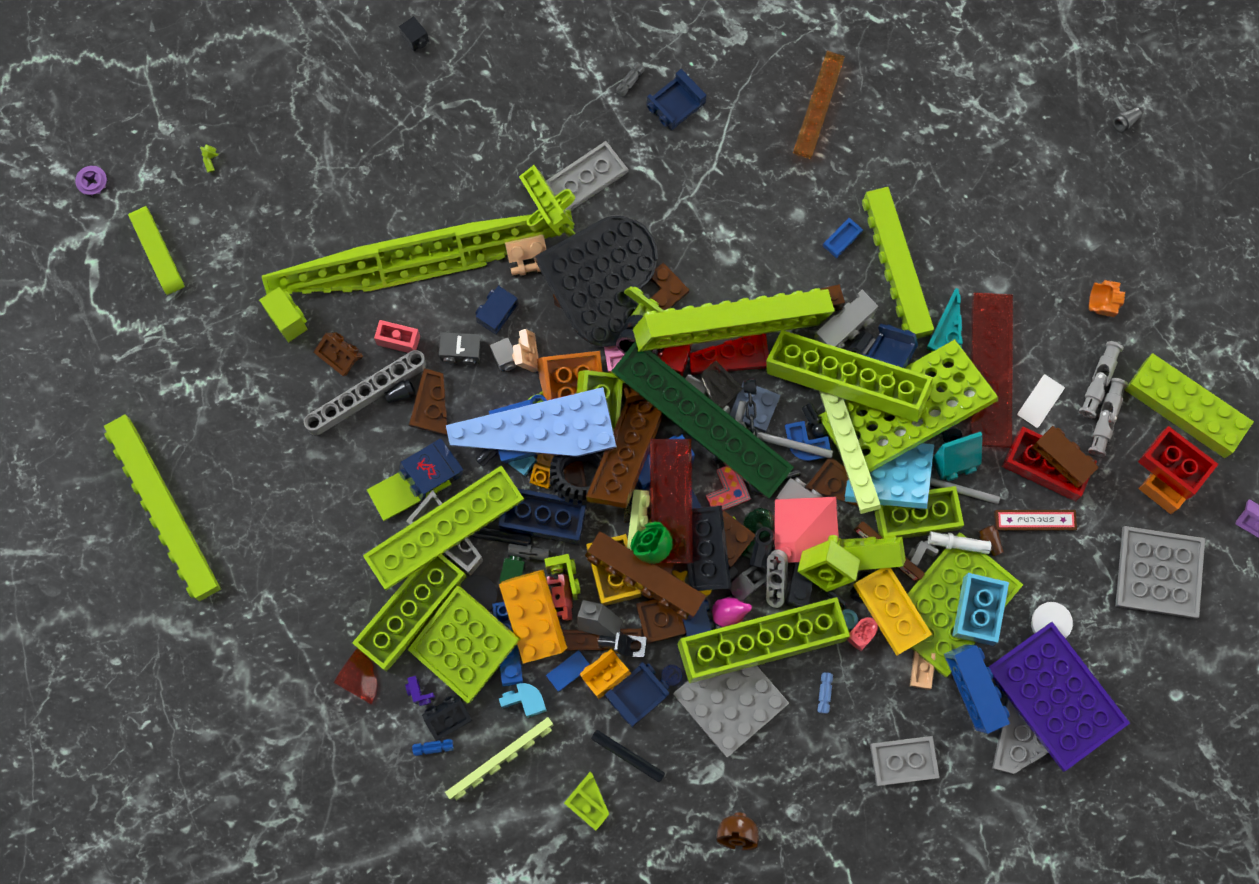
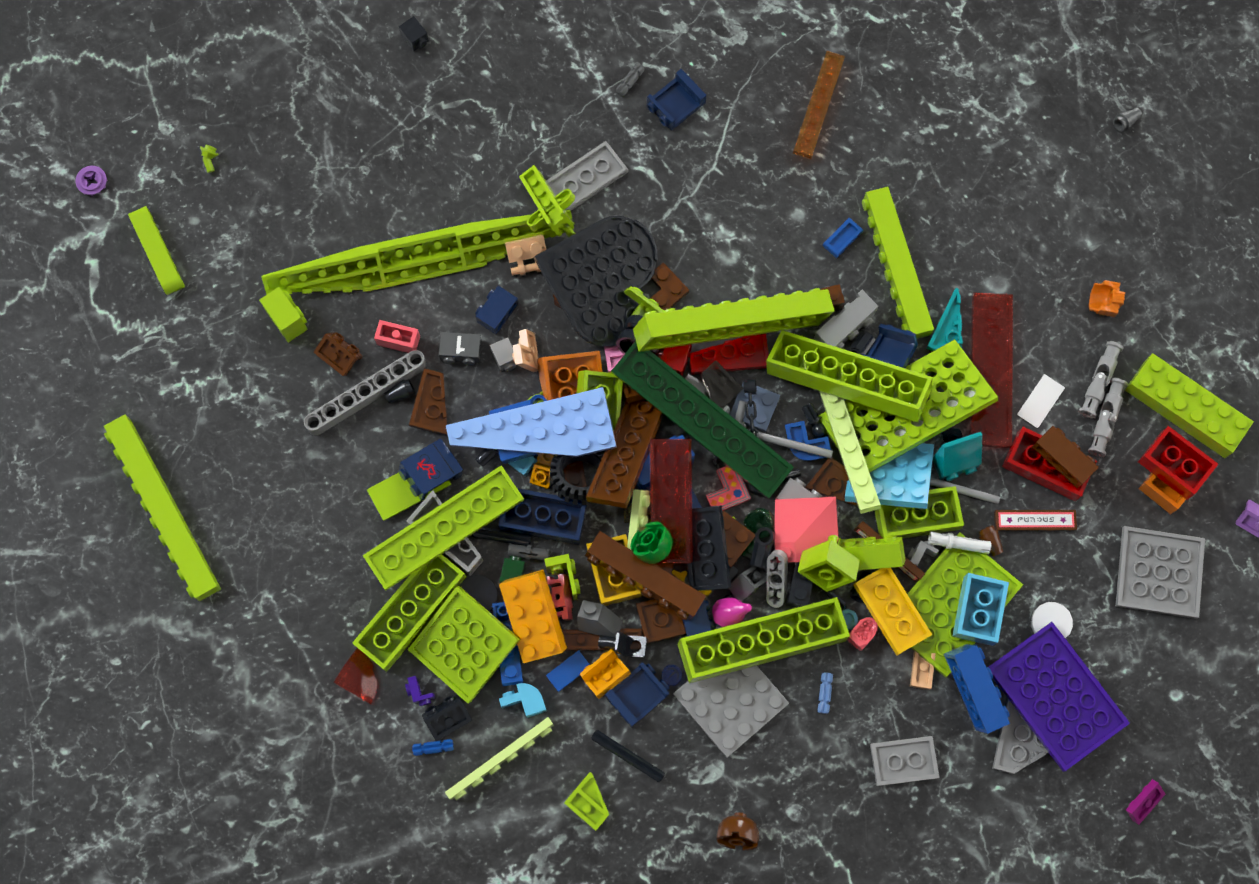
none -> magenta plate [1126,779,1166,825]

